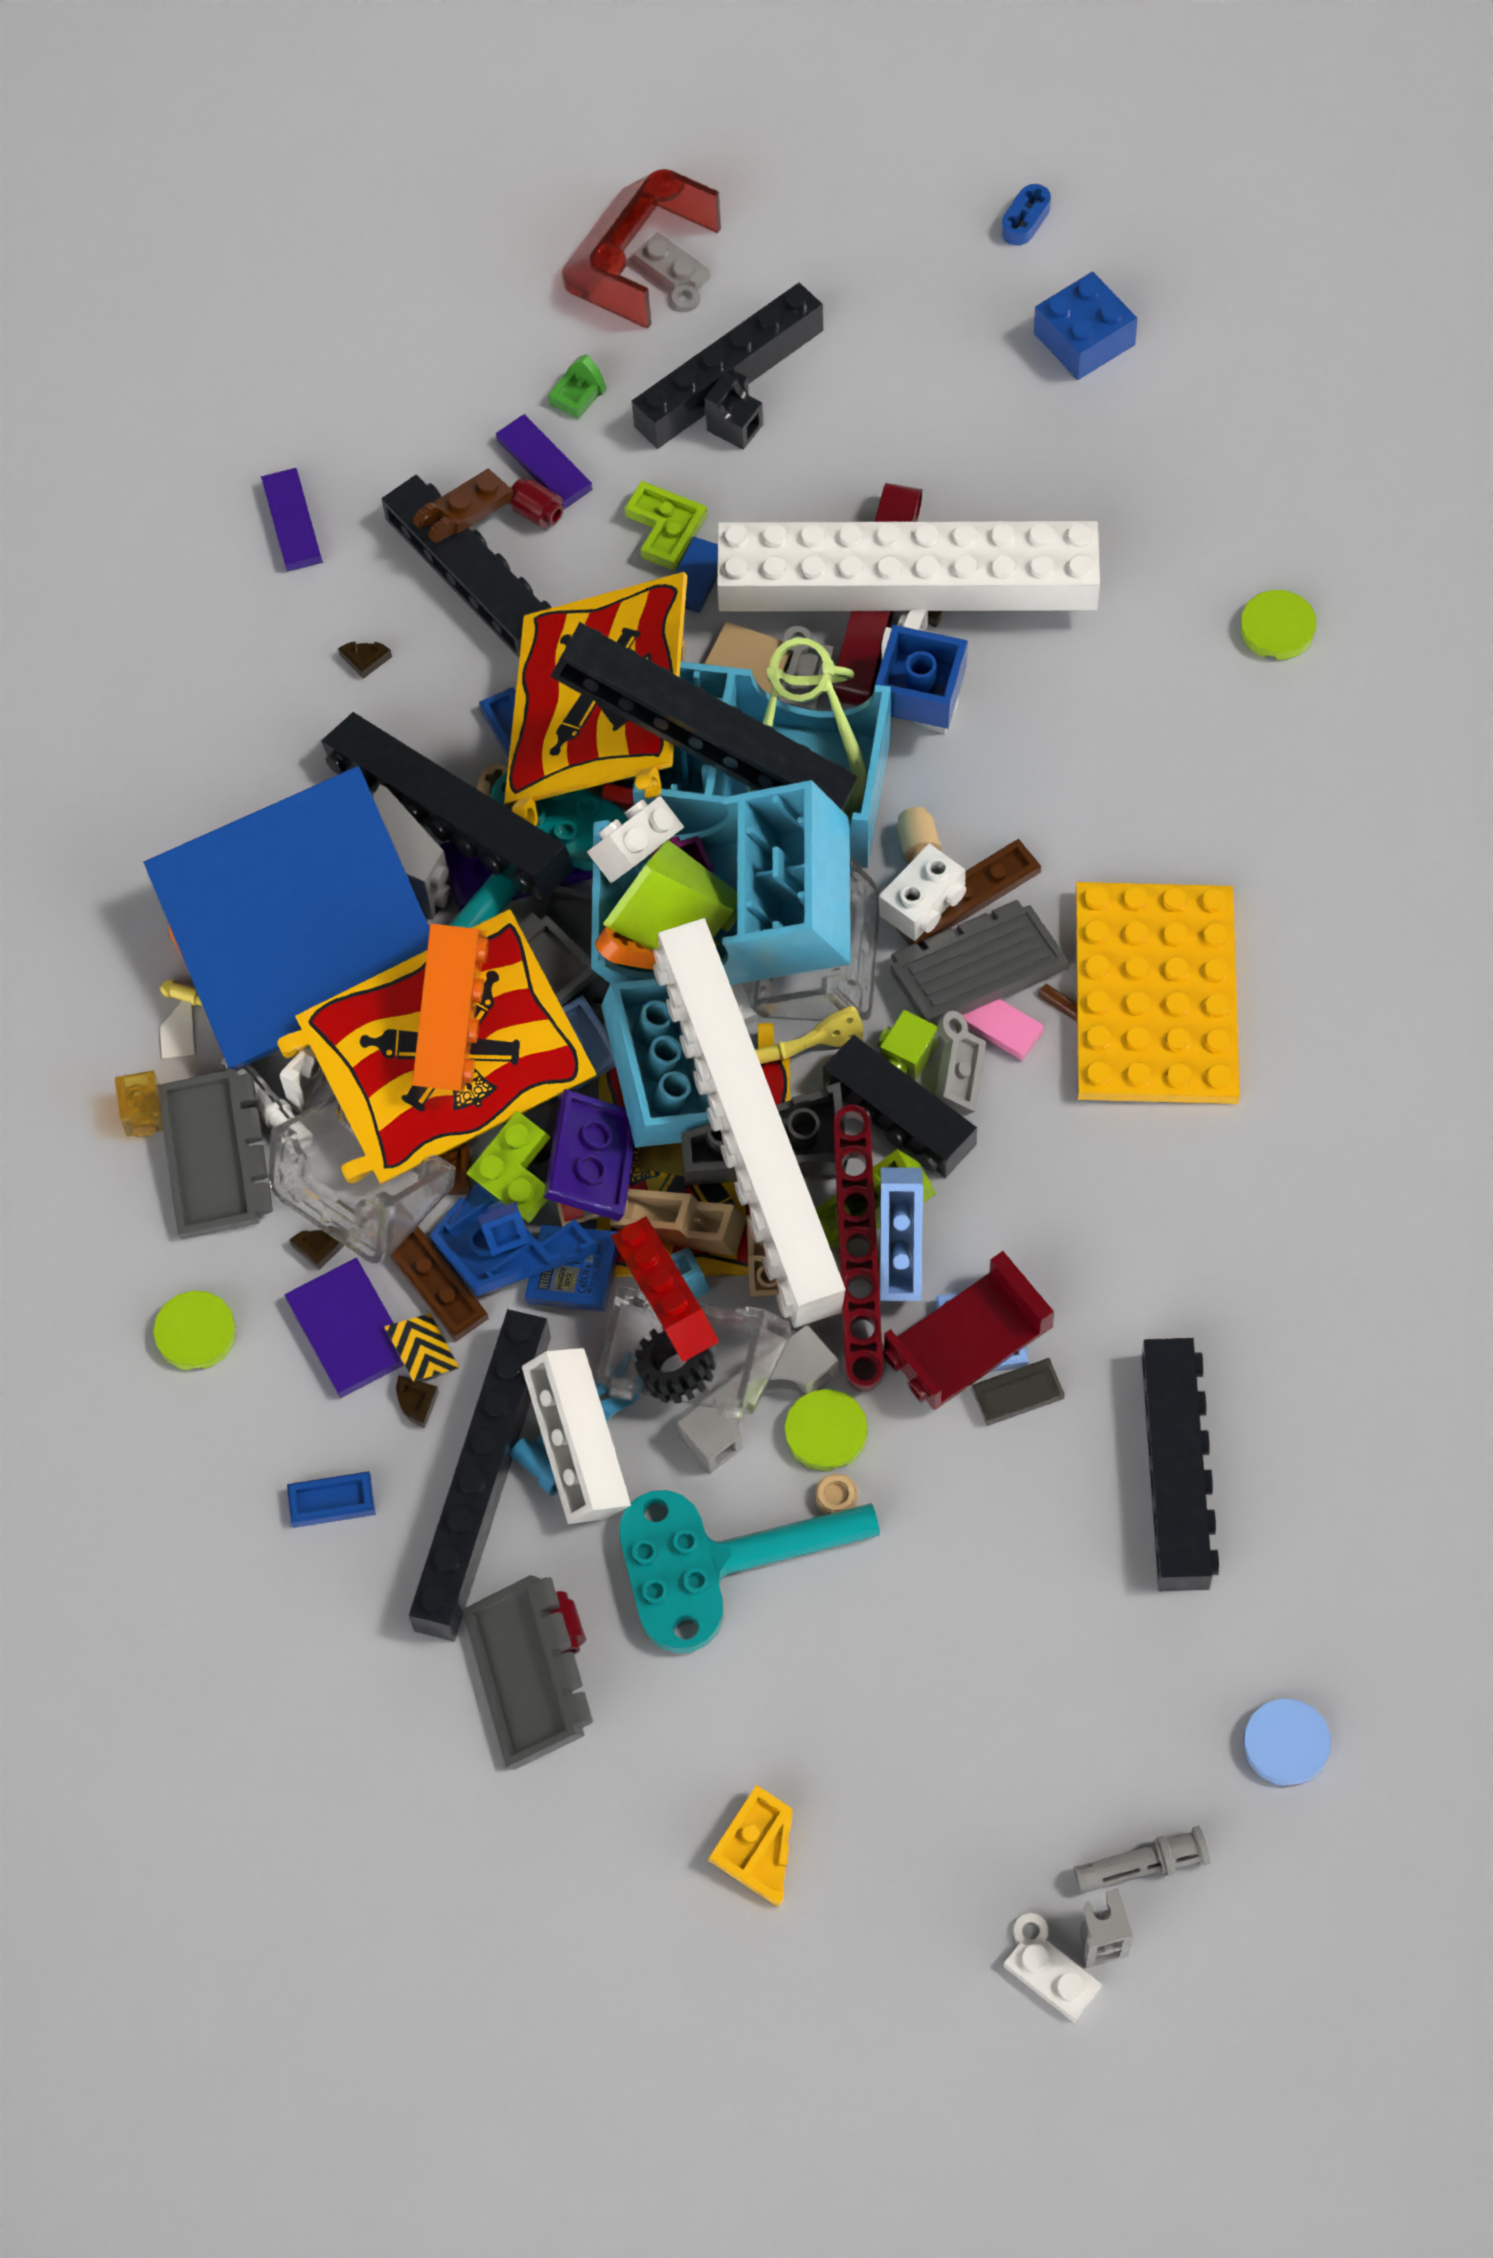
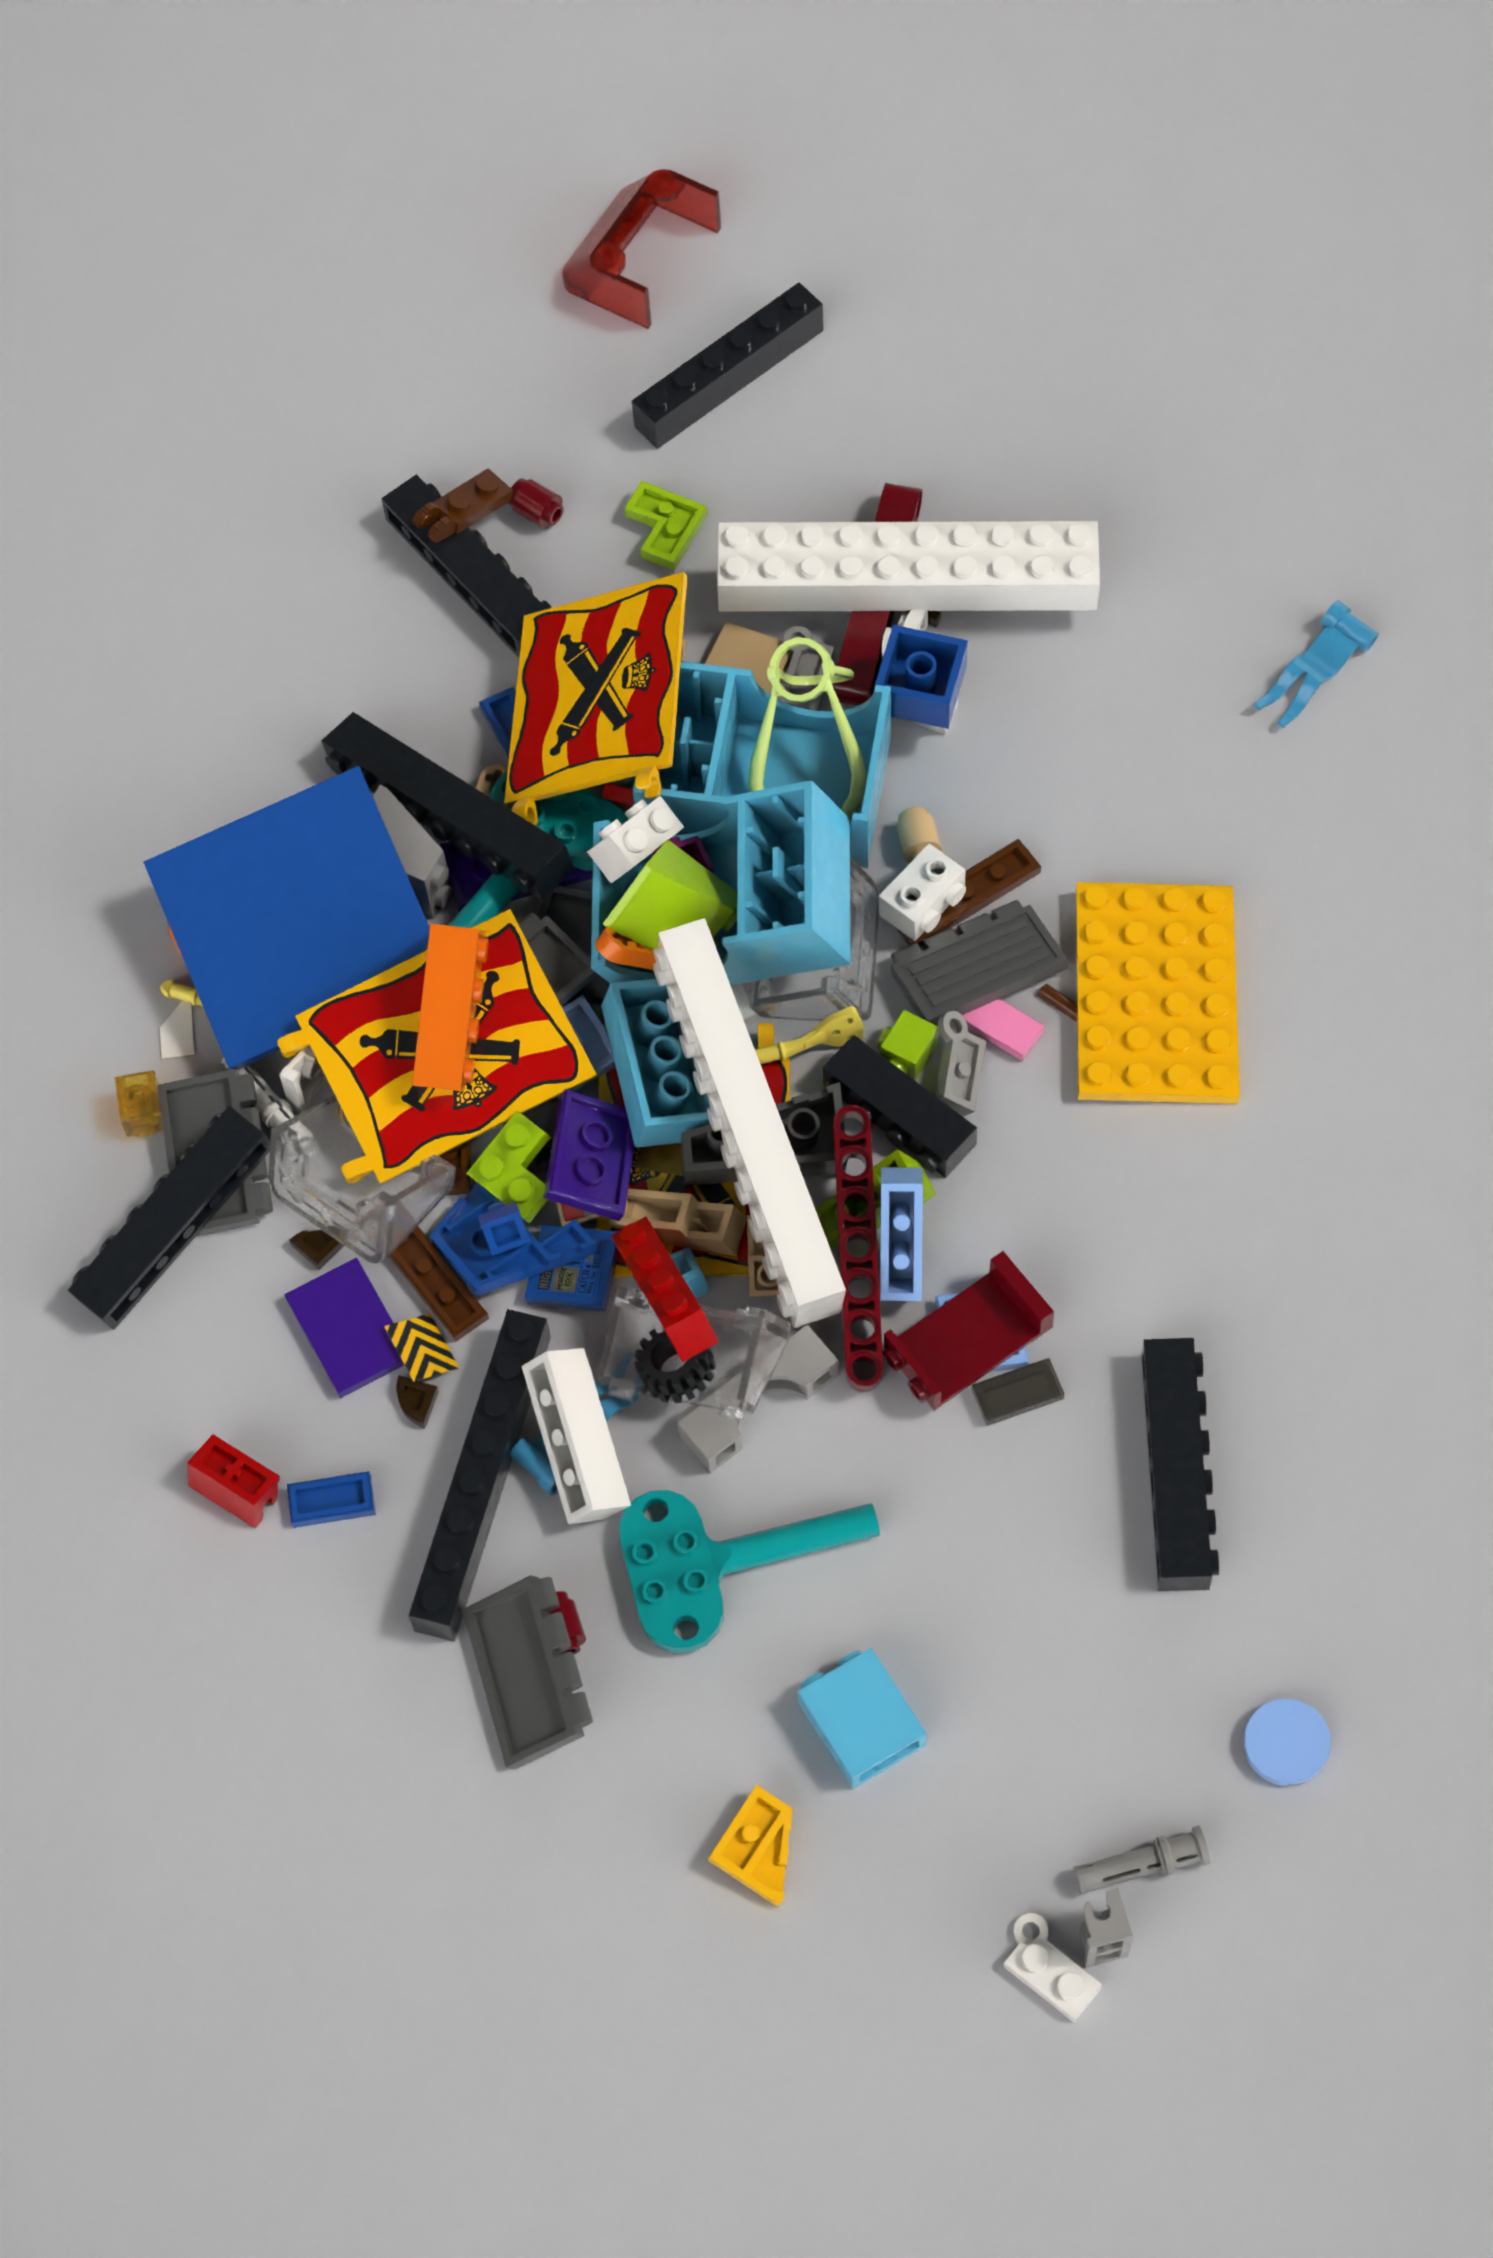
lime tile [153,1290,236,1370] -> none
dark purple tile [261,468,323,572] -> none
dark brown tile [338,641,392,679] -> none
dark purple tile [495,414,593,509] -> none
bright green tile [548,354,607,419] -> none
black brick [550,622,858,810] -> none
light grey hinge [633,232,710,312] -> none
blue tile [675,536,718,613] -> none
black brick [704,371,763,450] -> none
lime tile [785,1389,868,1472] -> none
tan tile [816,1473,858,1515] -> none
blue beam [1001,184,1051,246] -> none
blue brick [1034,271,1138,380] -> none
lime tile [1240,590,1316,660] -> none
none -> black brick [67,1106,274,1330]
none -> red hinge [187,1434,280,1528]
none -> medium azure brick [798,1648,926,1789]
none -> dark azure flag [1253,600,1379,728]

